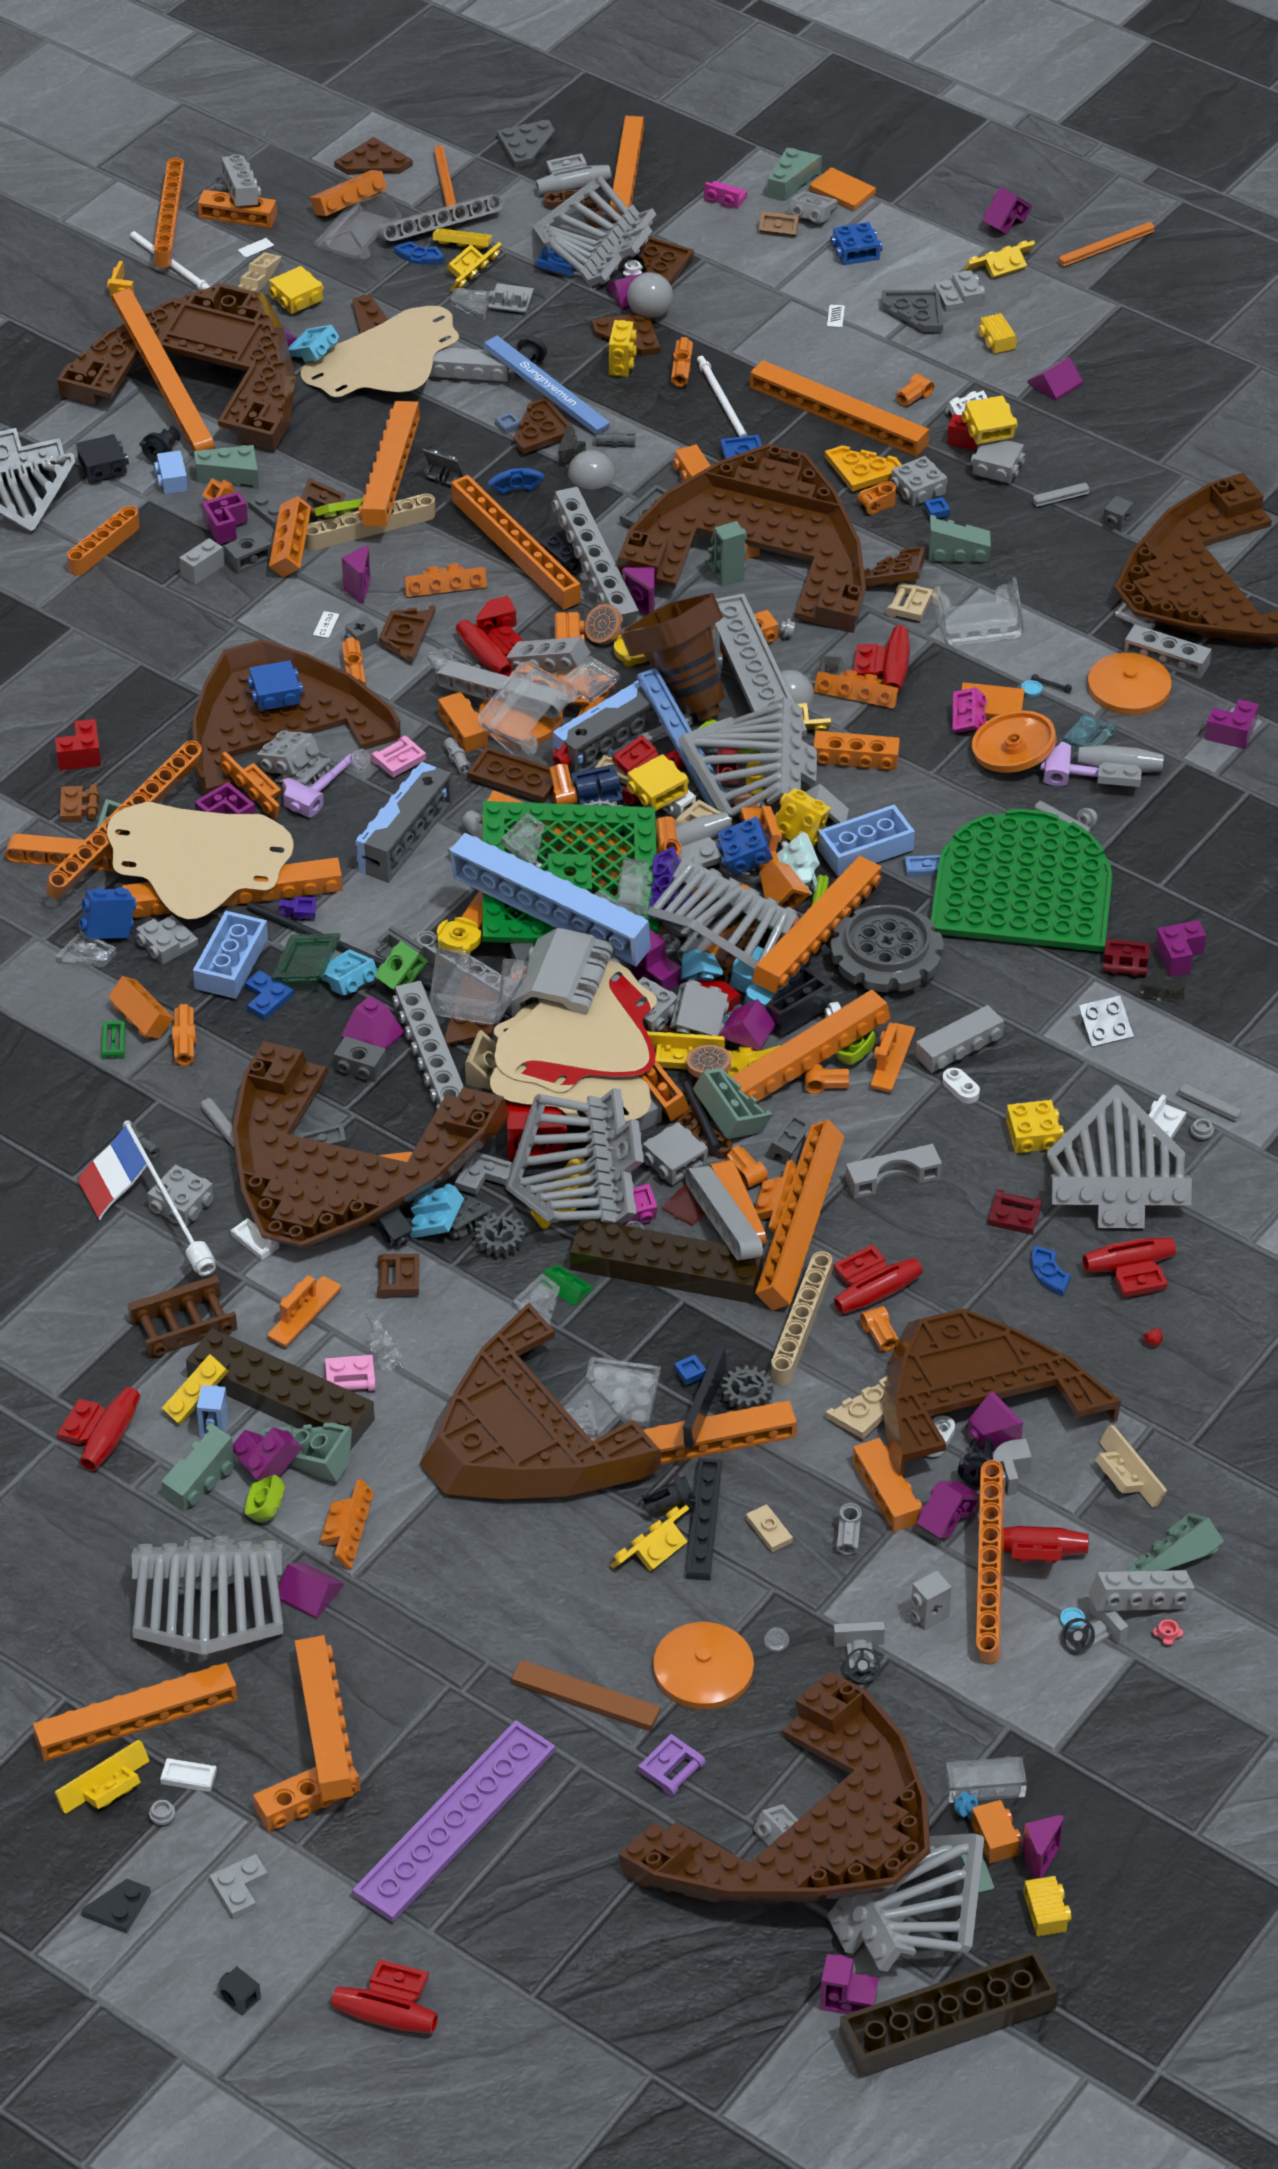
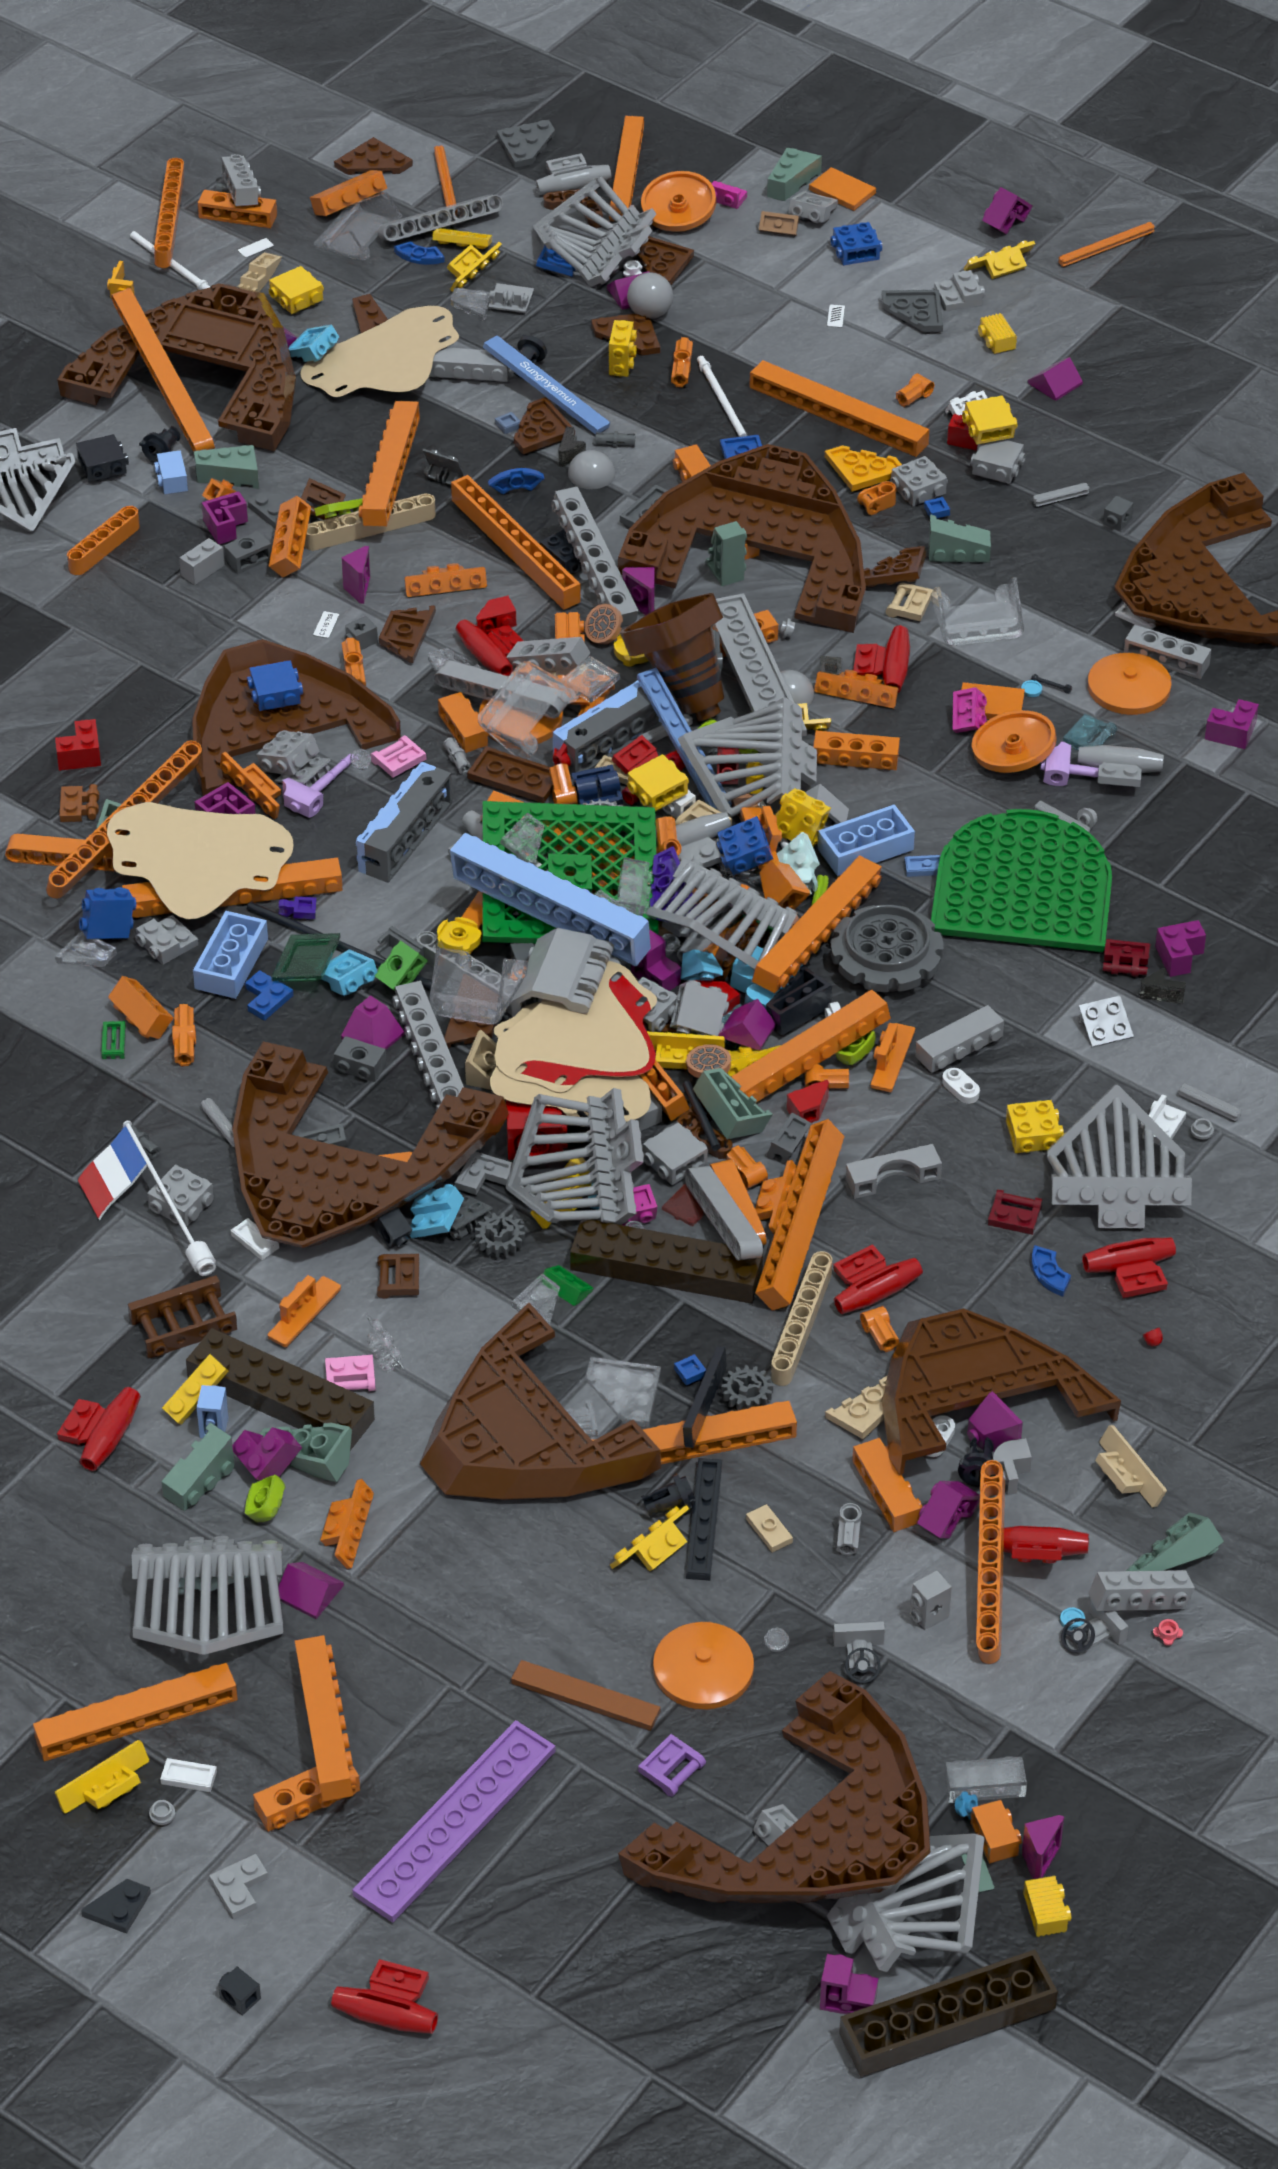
none -> orange dish [641,171,716,232]
none -> red slope [786,1080,829,1123]

